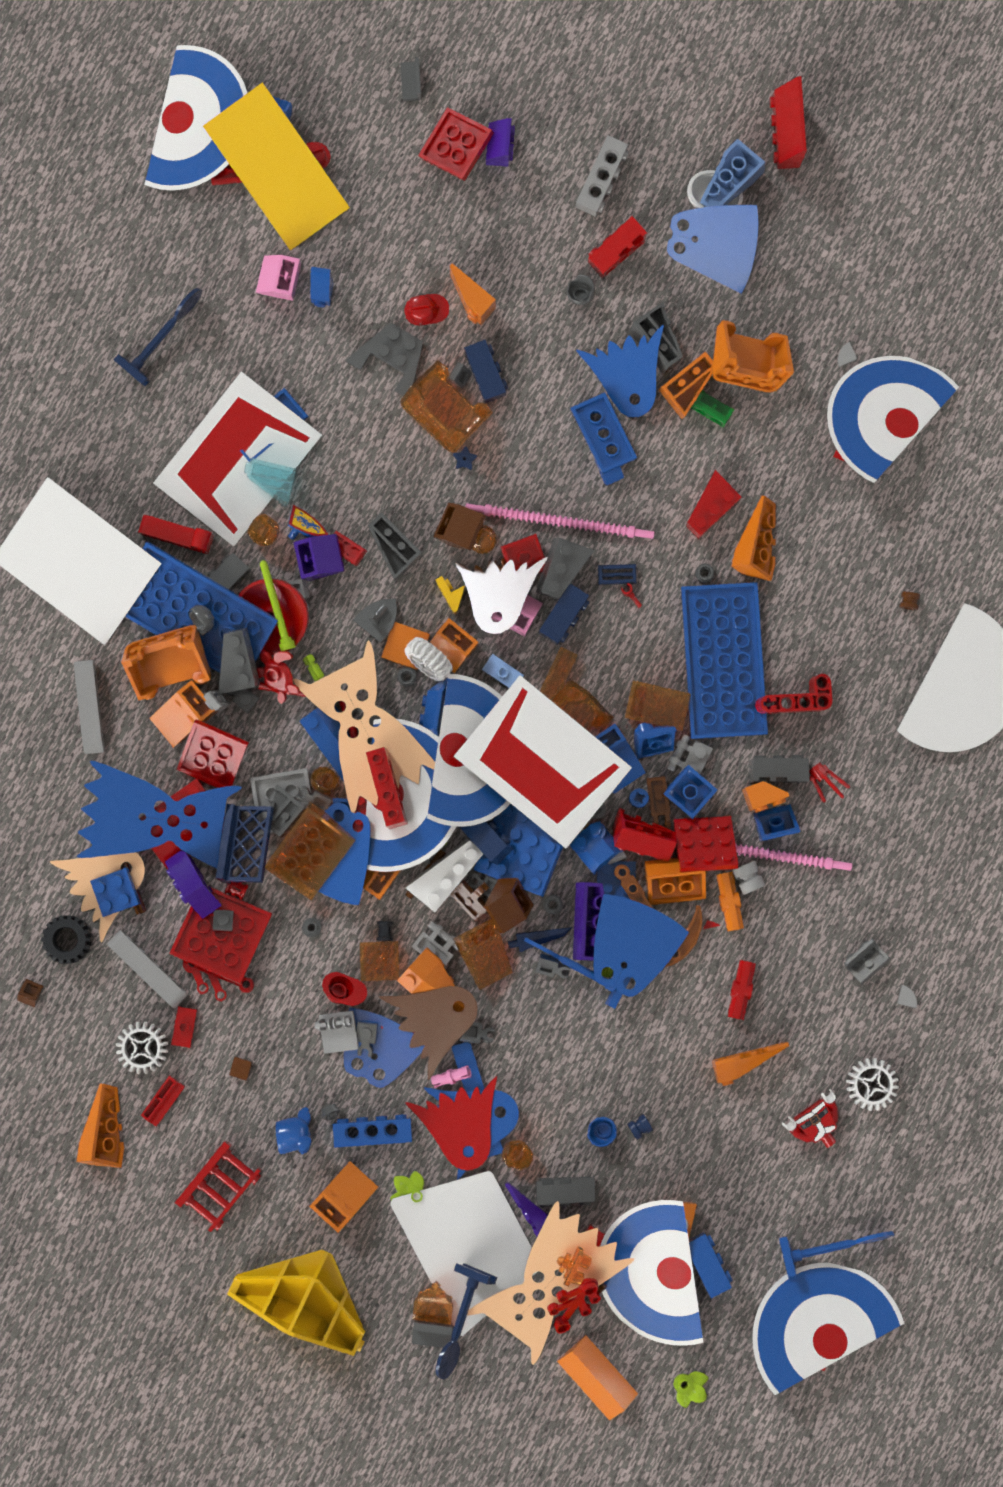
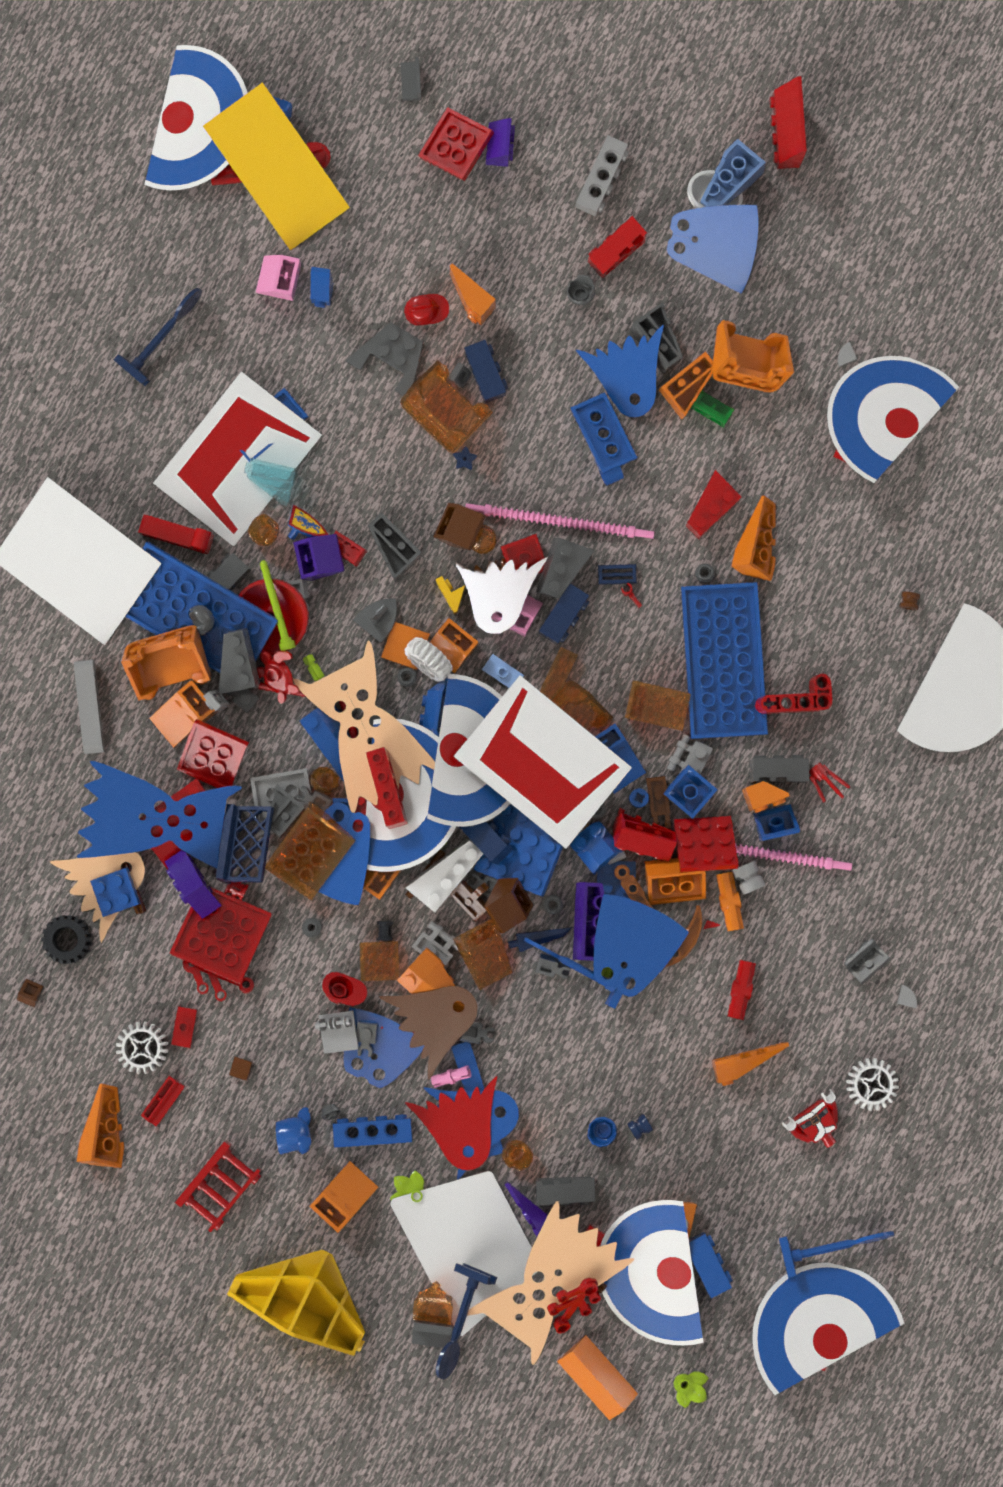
light grey beam [107,929,188,1009] -> none
dark grey plate [213,910,234,931] -> none
clear orange hips [556,1246,592,1287] -> none
blue slope [634,723,676,759] -> none

